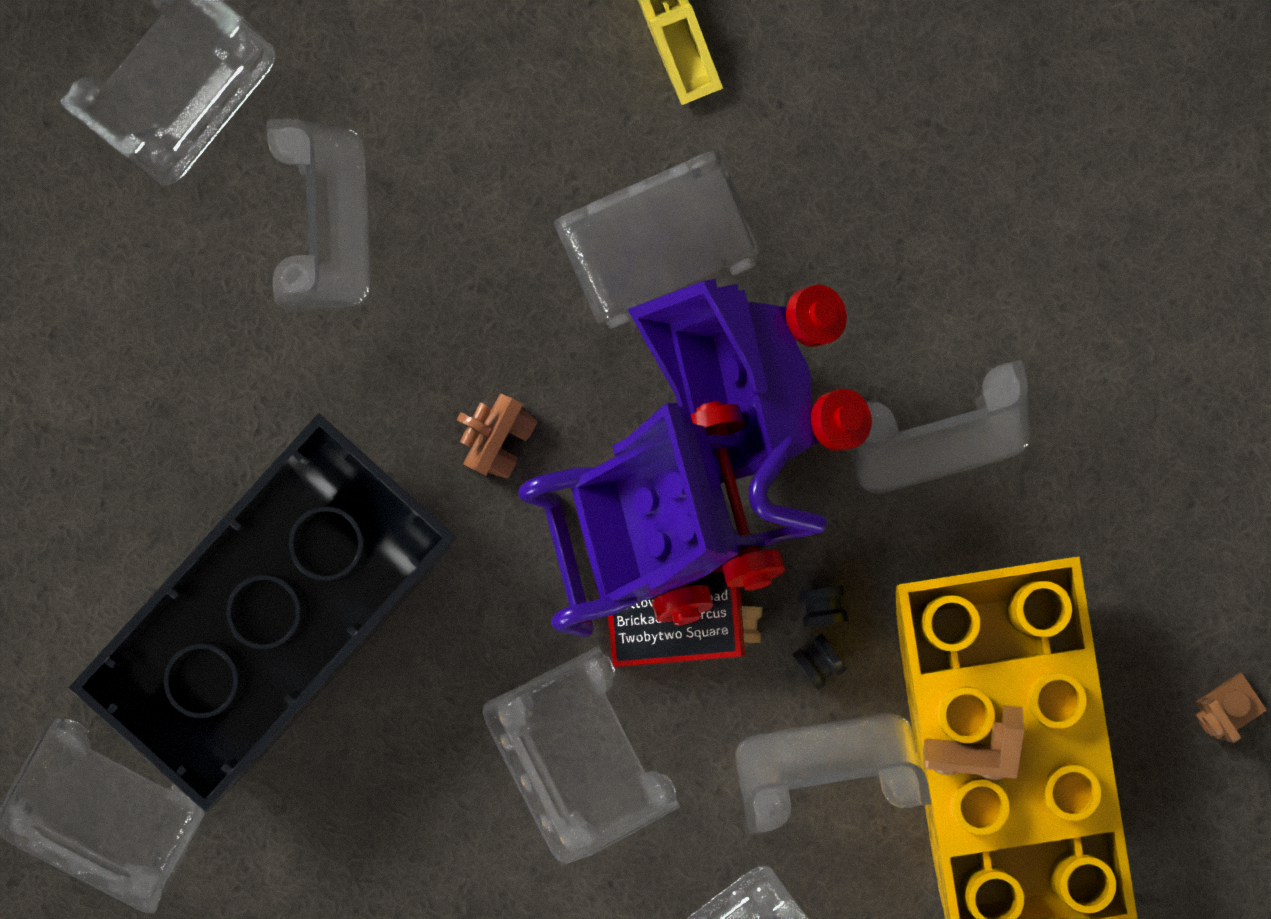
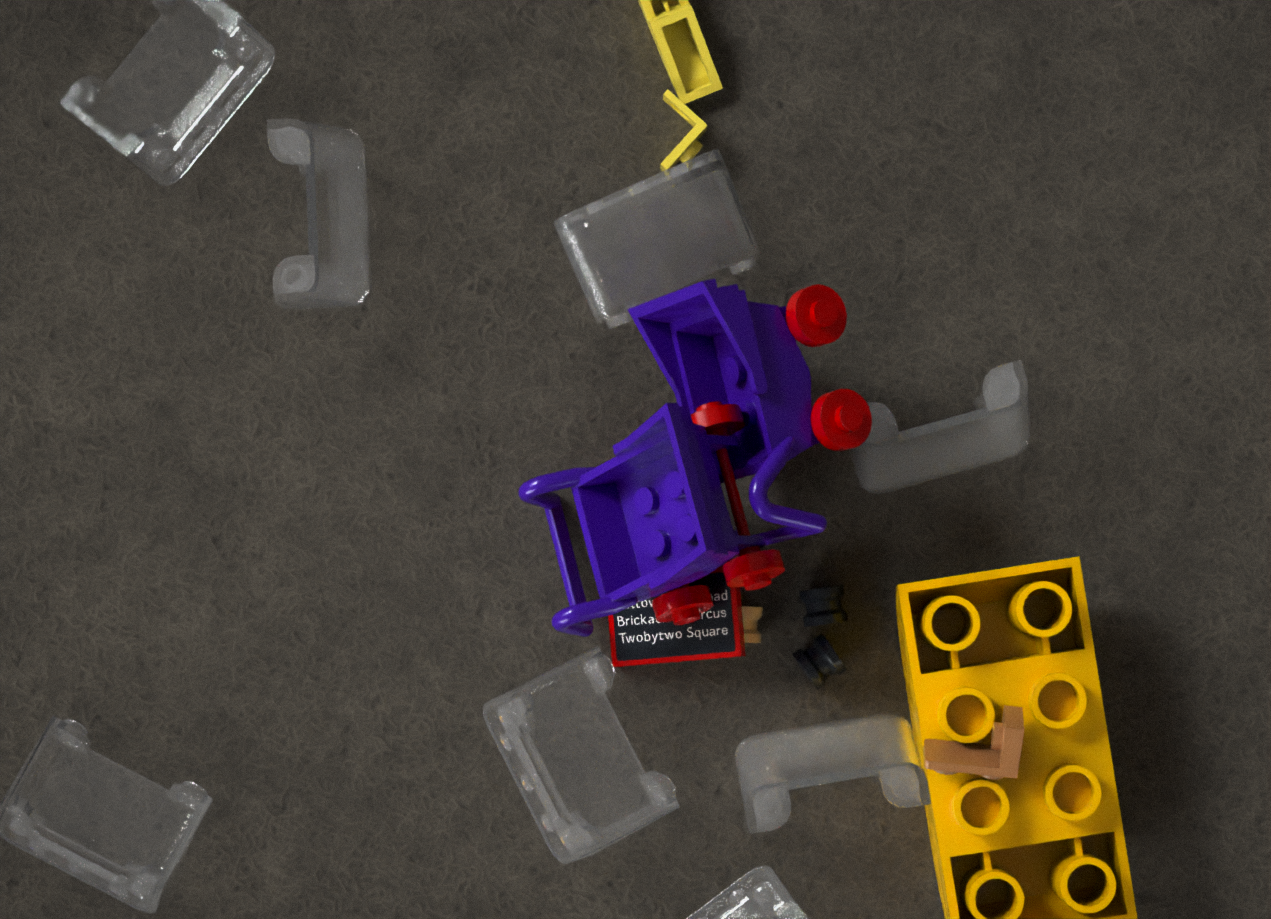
black brick [68,413,456,813] -> none
nougat hips [457,393,537,478] -> none
medium nougat bracket [1195,672,1267,743] -> none
none -> light yellow bracket [660,89,708,175]

